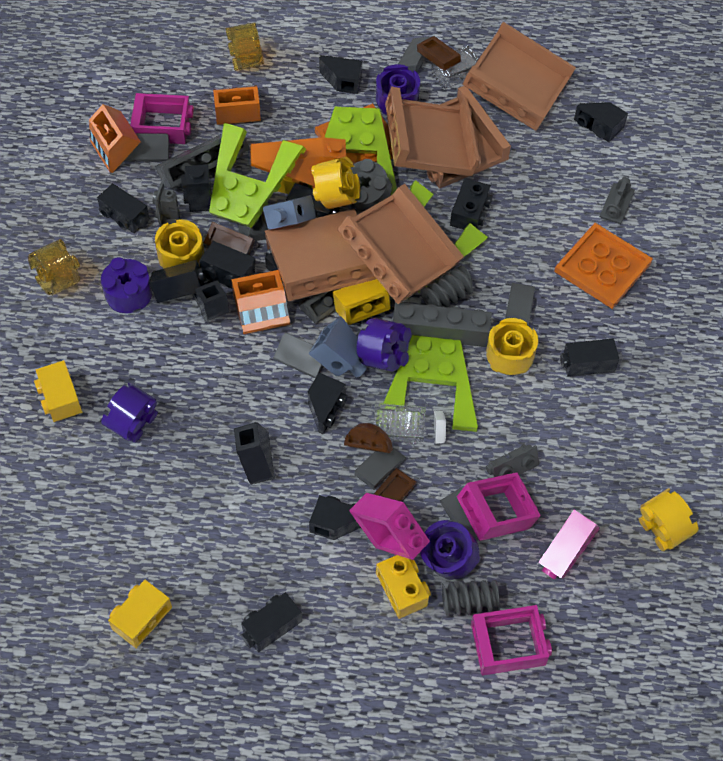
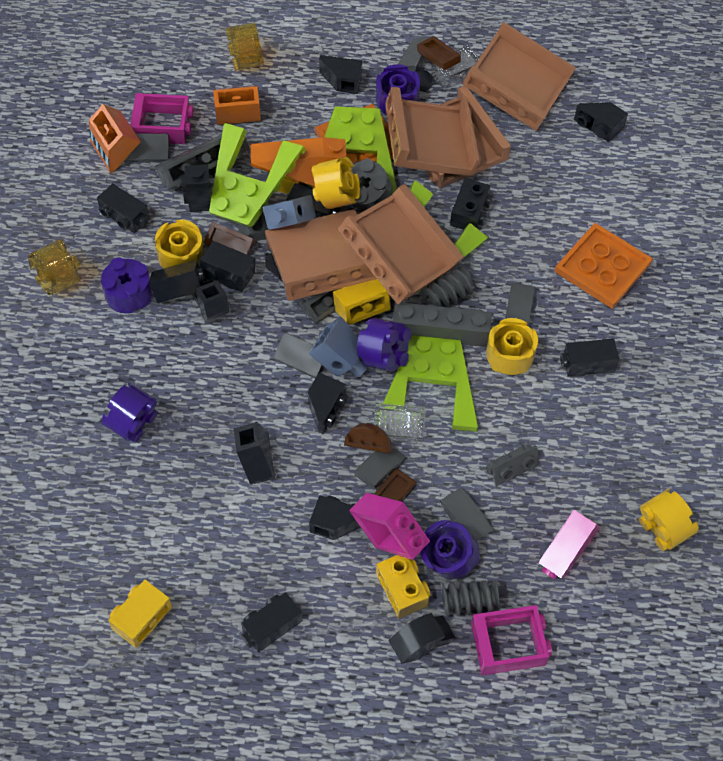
yellow brick [34,360,82,422] -> none
dark grey hinge [152,182,180,227] -> none
orange slope [231,270,290,335] -> none
white tile [434,411,446,443] -> none
dark pink window [457,473,541,541] -> none
dark grey hinge [599,177,635,224] -> none
none -> black brick [388,613,456,664]
none -> black tile [416,70,433,91]

